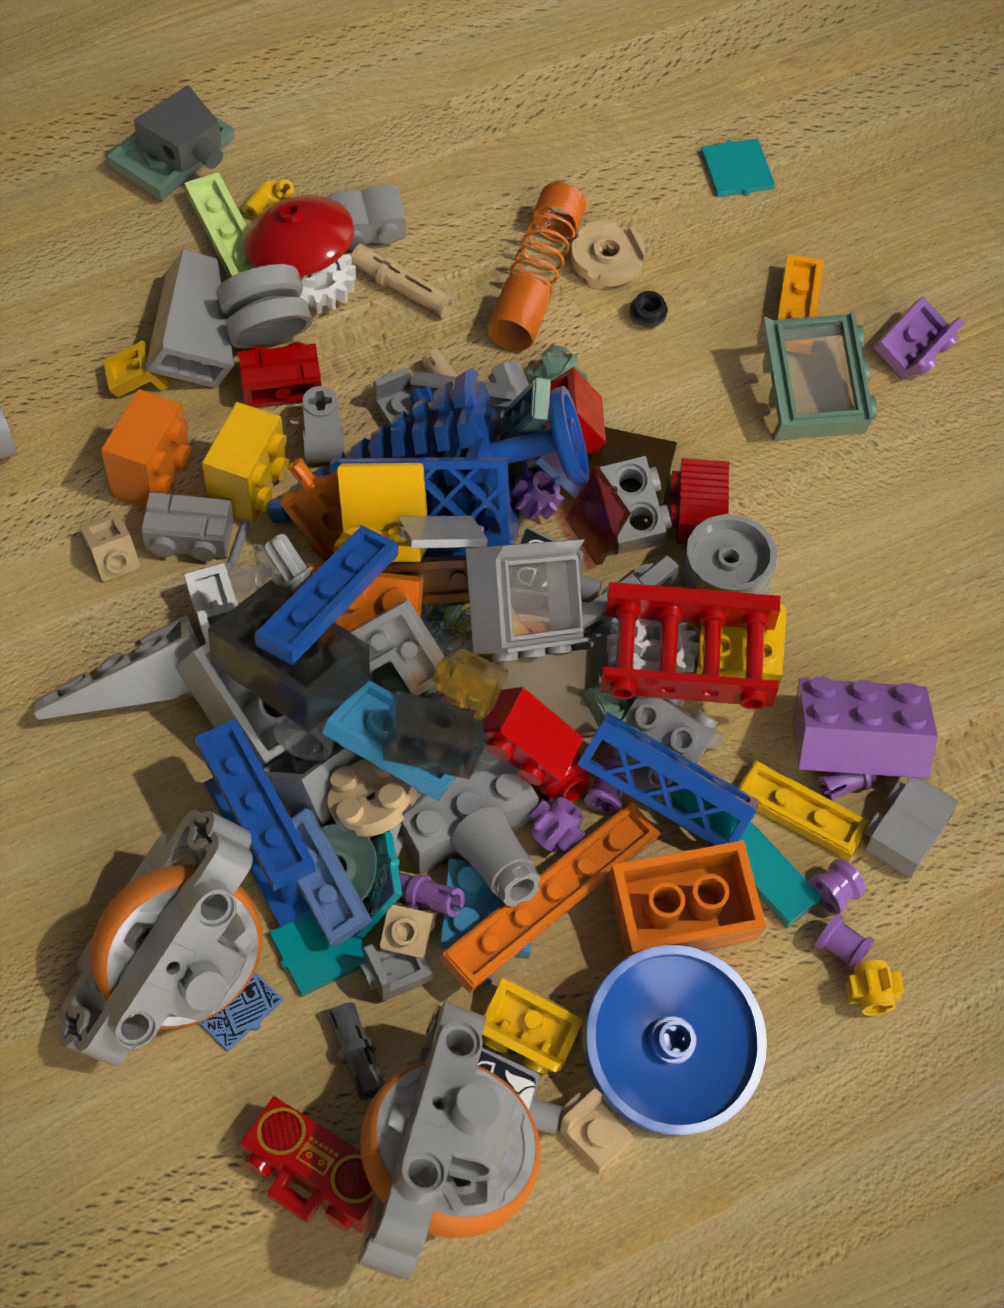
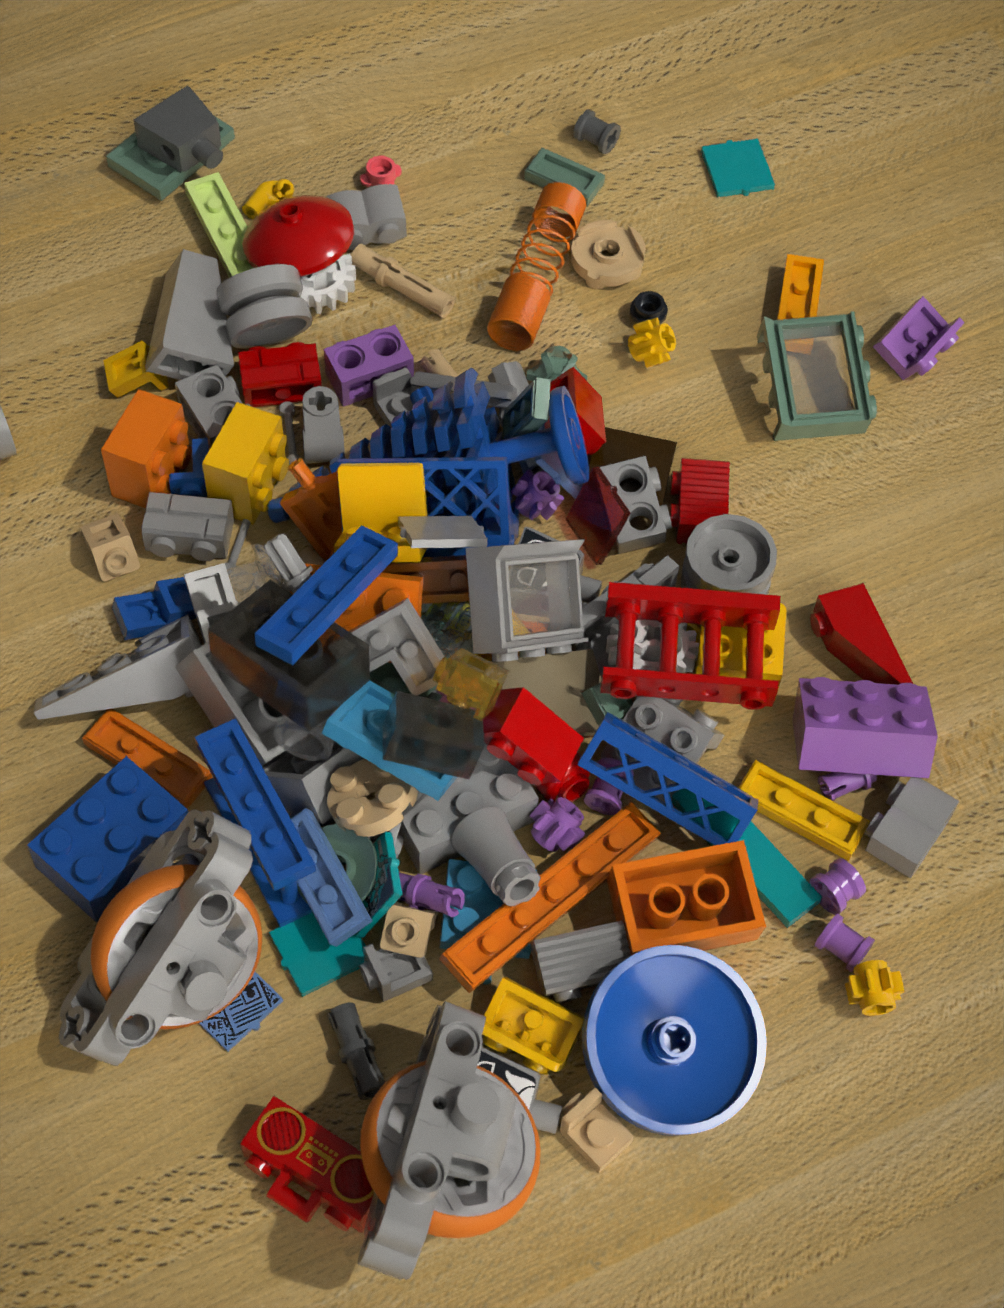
none -> blue brick [27,756,189,923]
none -> orange tile [82,709,213,809]
none -> blue slope [111,577,196,640]
none -> blue bracket [169,438,210,498]
none -> light grey brick [175,364,250,448]
none -> light grey hinge [279,401,300,465]
none -> medium lavender brick [324,325,414,407]
none -> coral plate [360,156,402,187]
none -> sand green tile [524,148,605,207]
none -> light grey brick [530,921,631,1003]
none -> dark grey bush [574,109,621,155]
none -> yellow gear [628,317,676,368]
none -> red slope [810,583,913,685]

